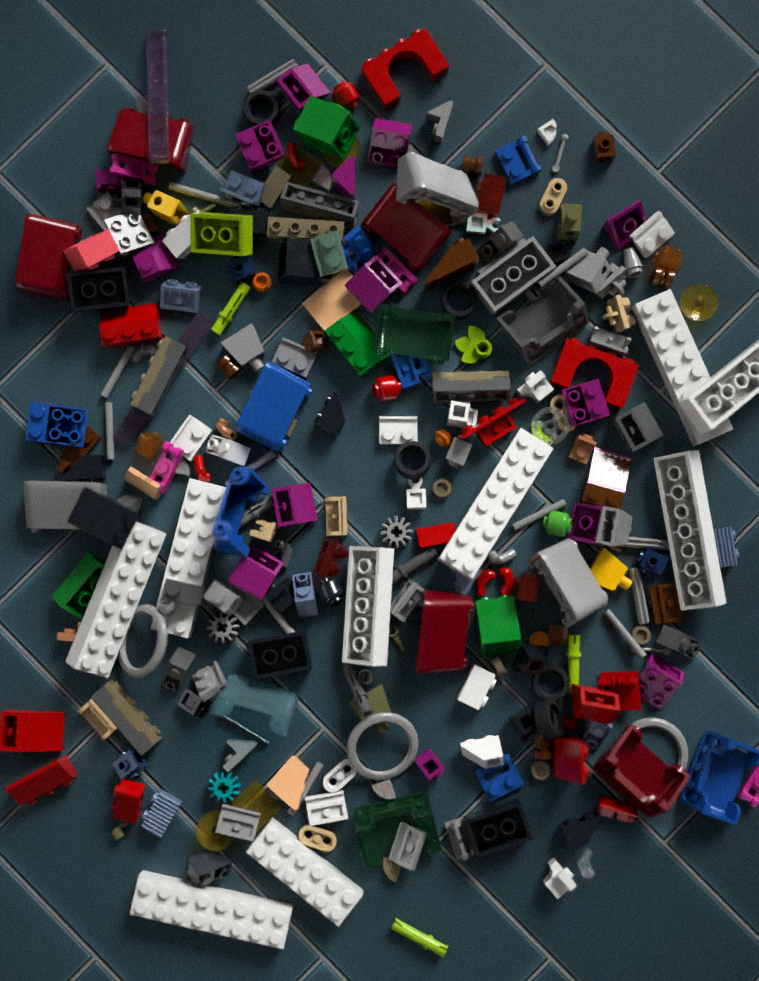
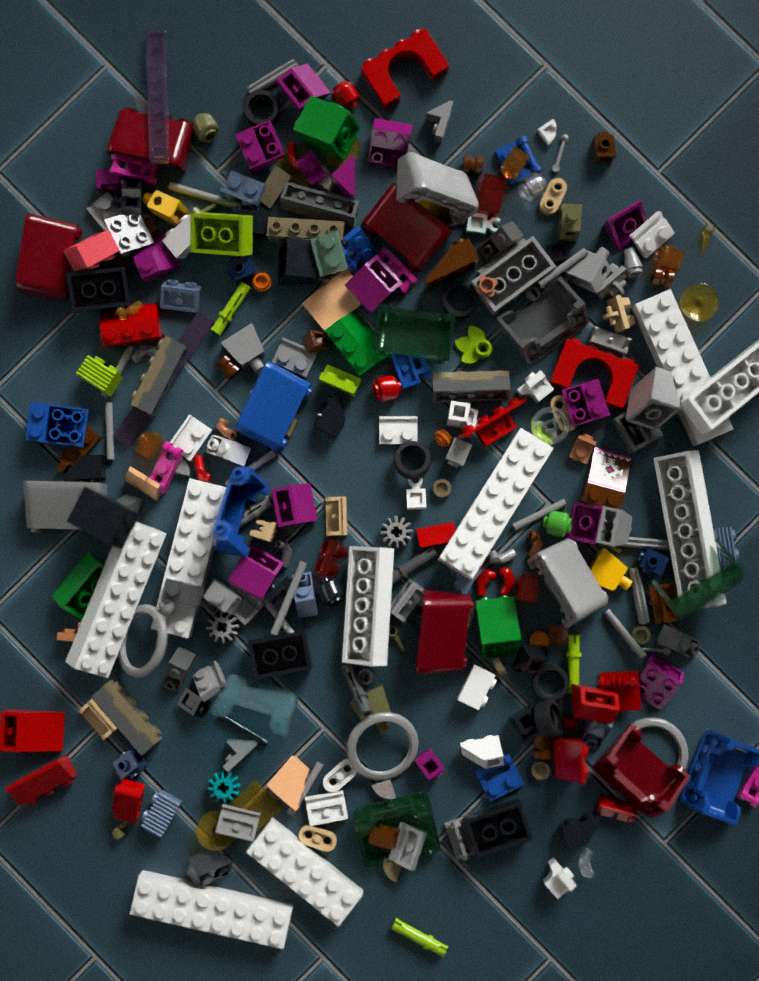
none -> lime brick [76,355,123,397]
none -> clear yellow arm [115,301,143,320]
none -> olive head [191,113,219,142]
none -> light grey bar [270,561,307,635]
none -> magenta bracket [295,151,327,185]
none -> lime bracket [319,365,362,397]
none -> reddish brown brick [368,824,400,849]
none -> nougat plate [476,275,498,297]
none -> clear orange brick [500,146,530,180]
none -> clear head [518,172,547,201]
none -> reddish brown arm [526,530,543,557]
none -> light grey slope [626,367,682,430]
none -> clear green windscreen [651,538,745,620]
none -> clear yellow hand [701,223,716,251]

